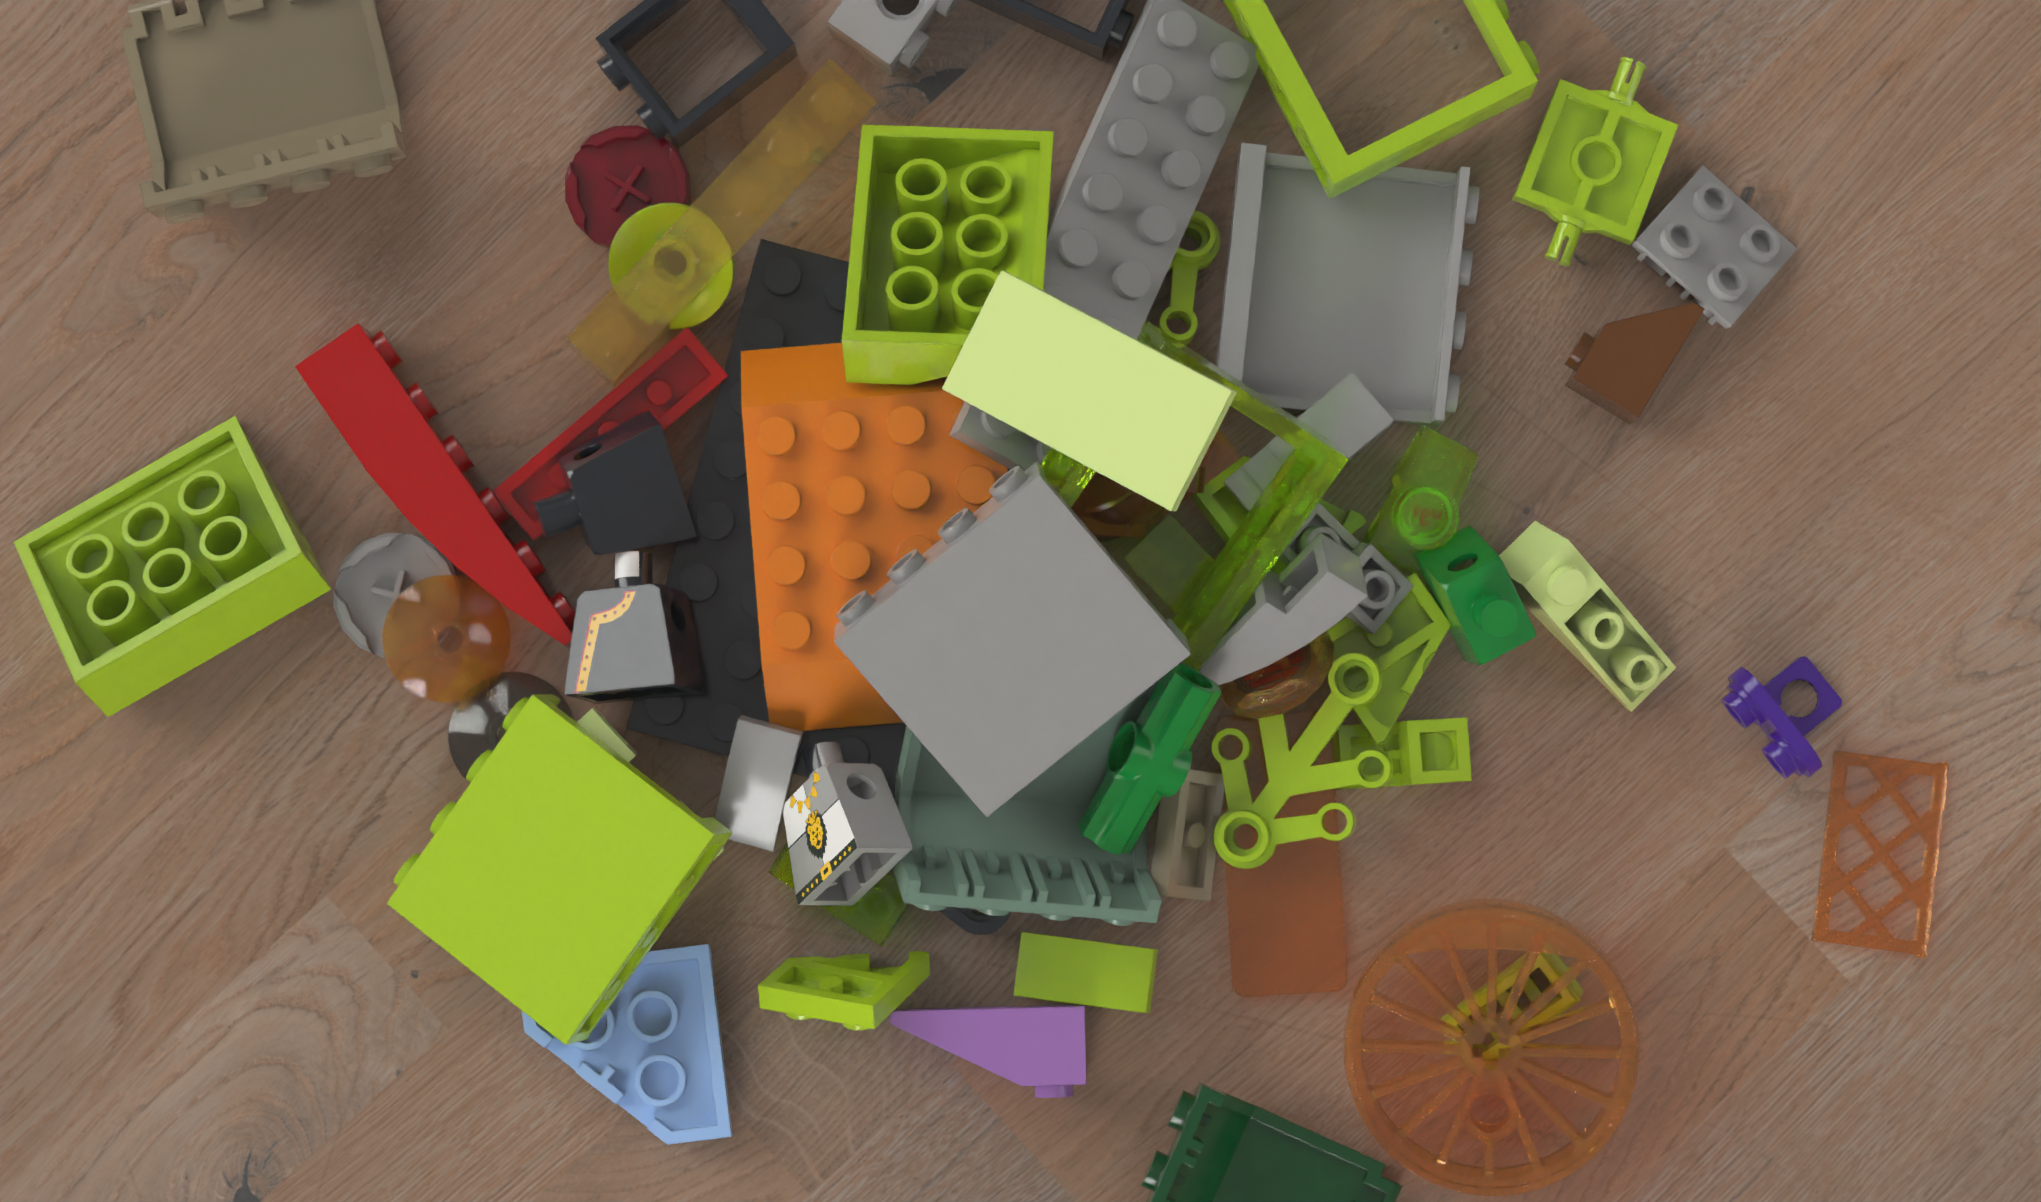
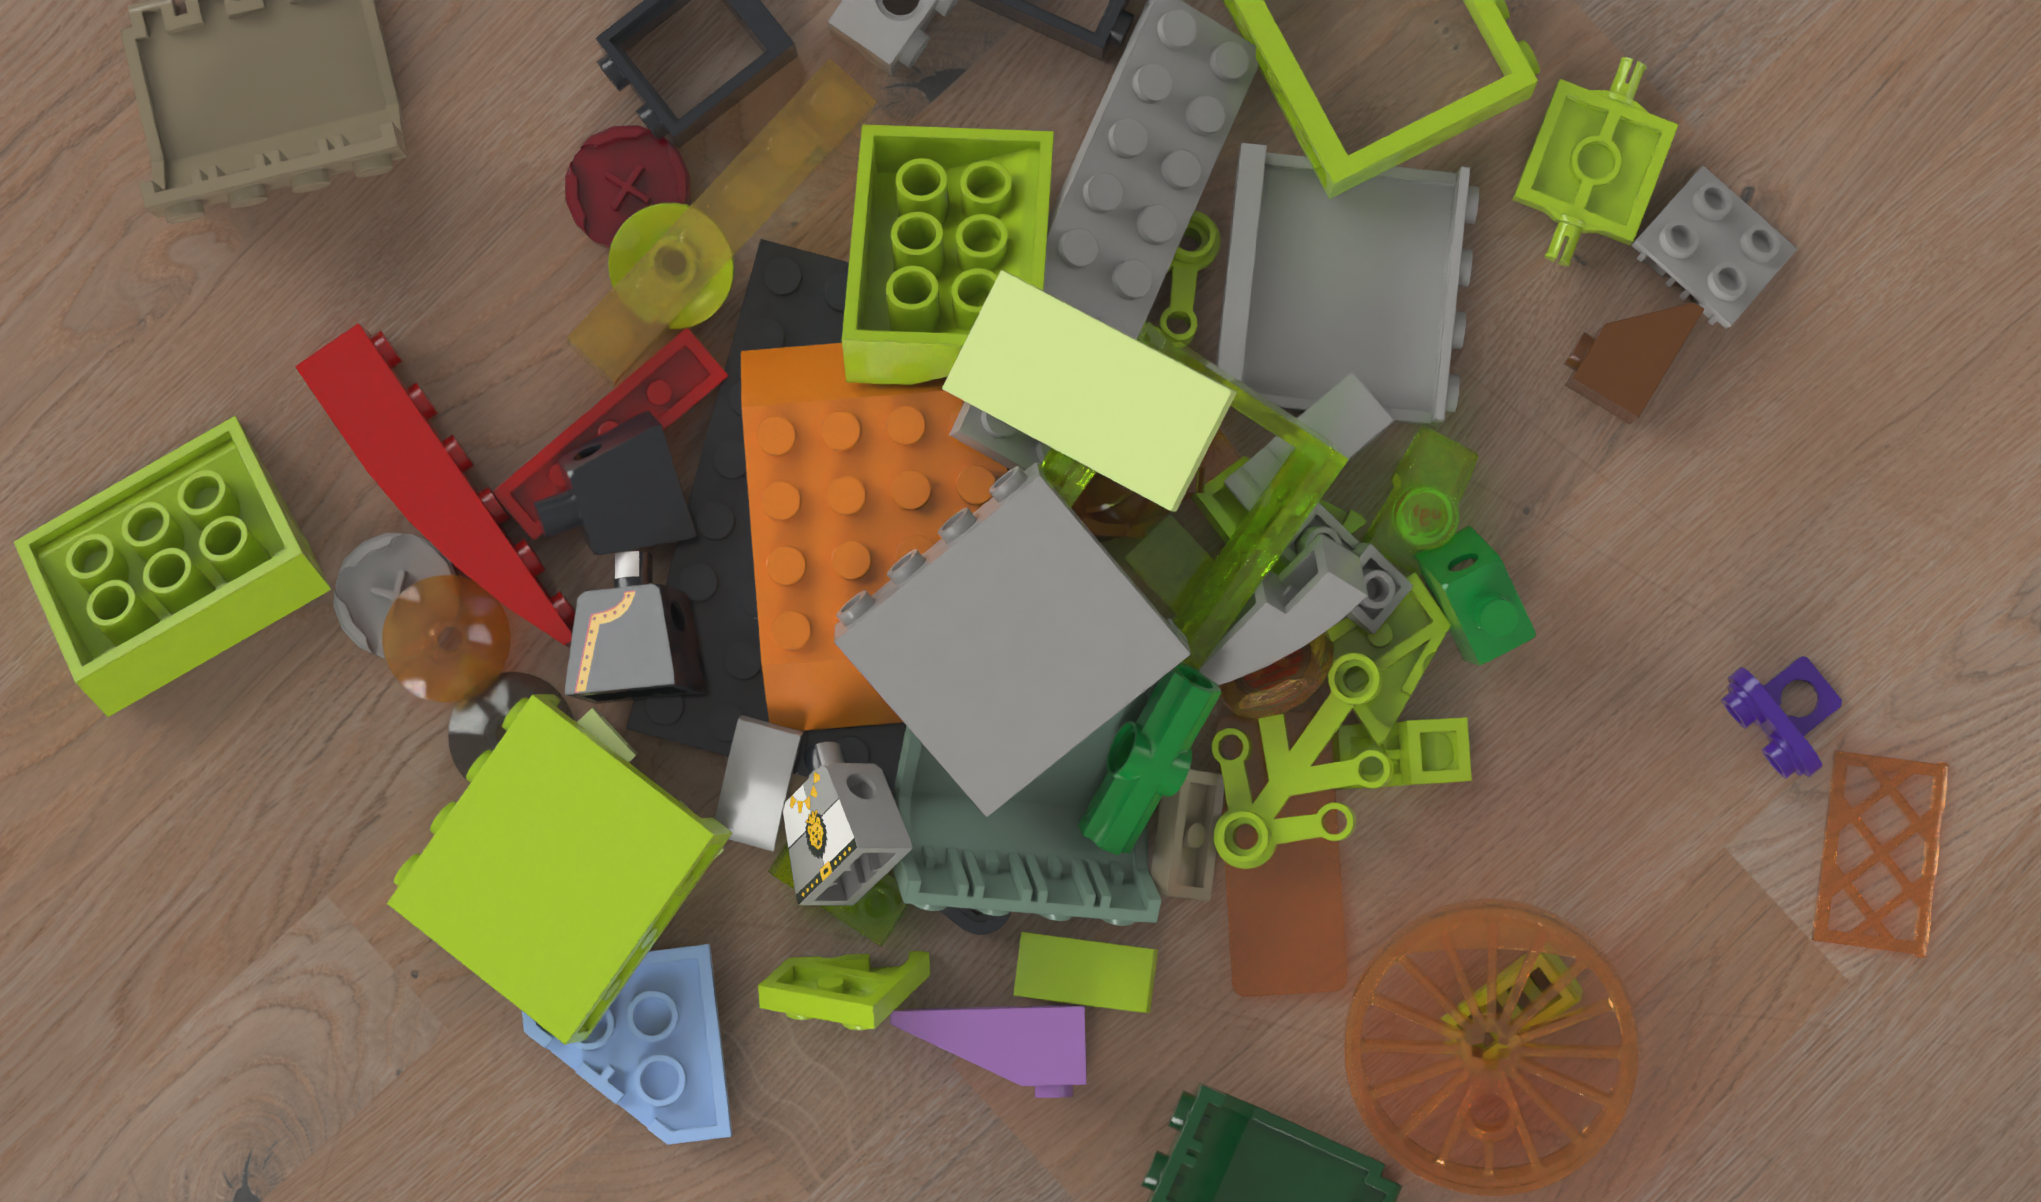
yellowish green slope [1499,521,1676,712] -> none

